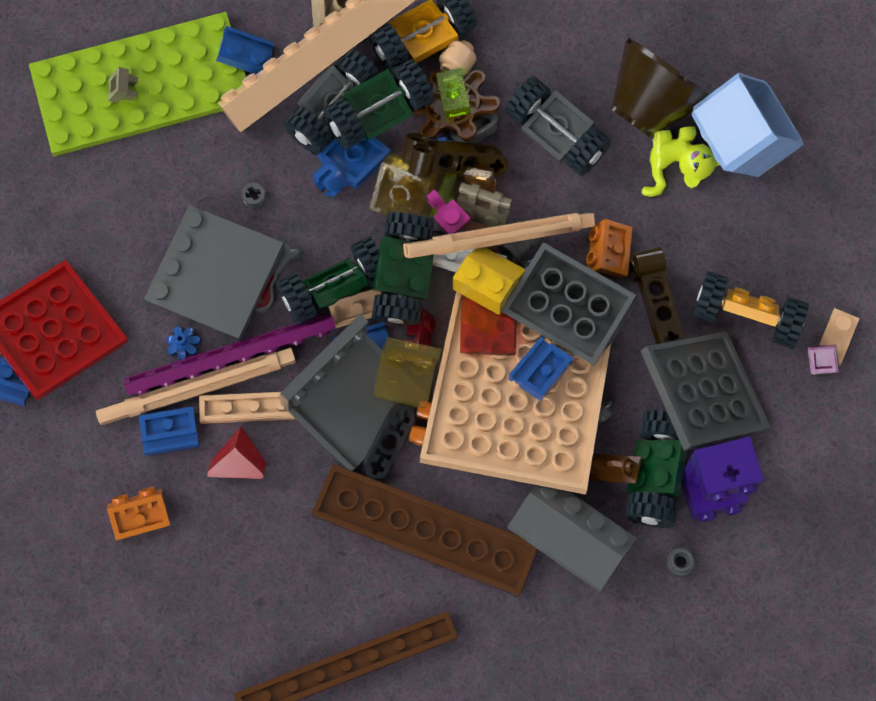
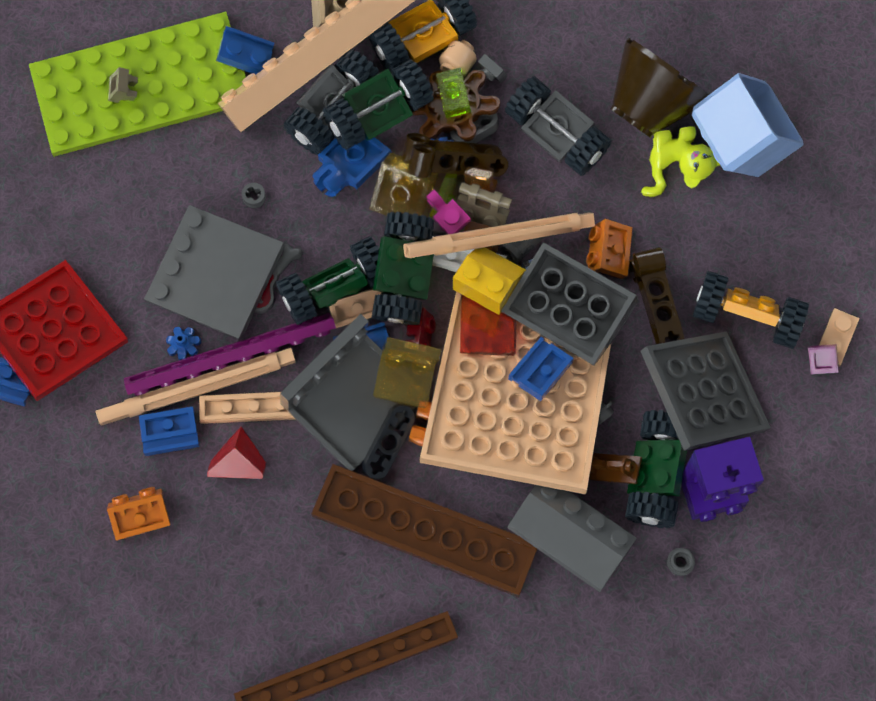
none -> dark grey plate [478,54,508,83]

